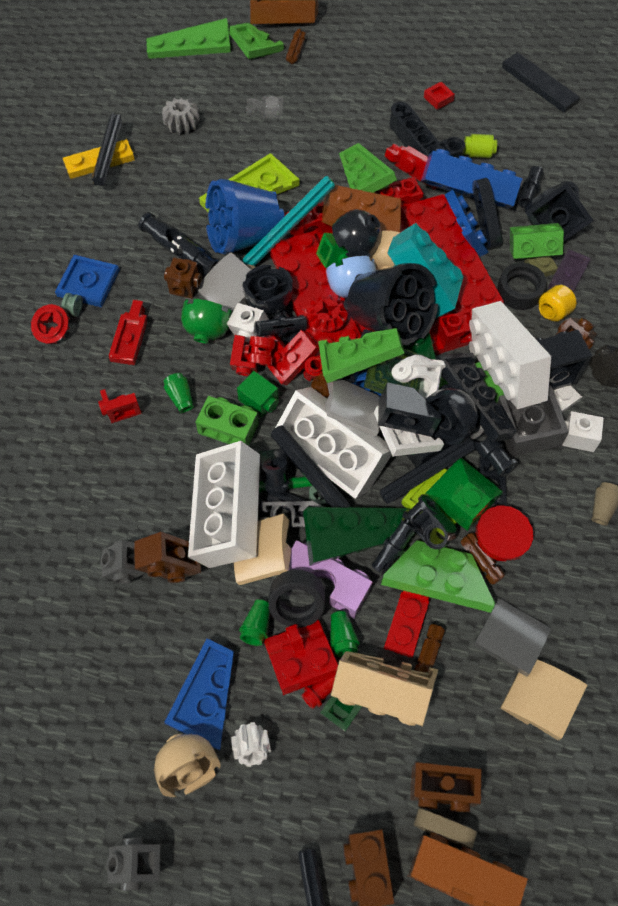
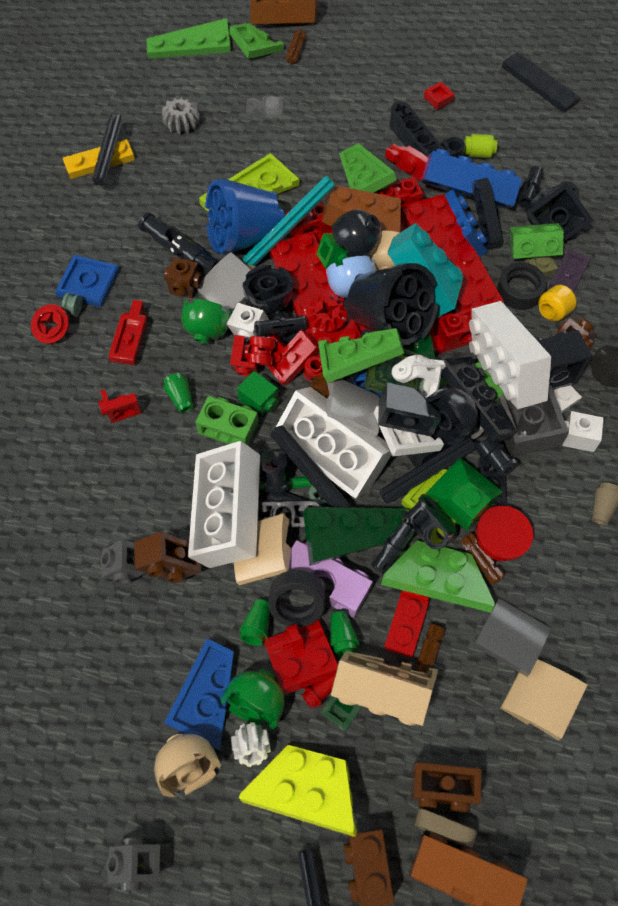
none -> green cylinder [221,669,285,729]
none -> neon yellow wing [239,745,357,837]

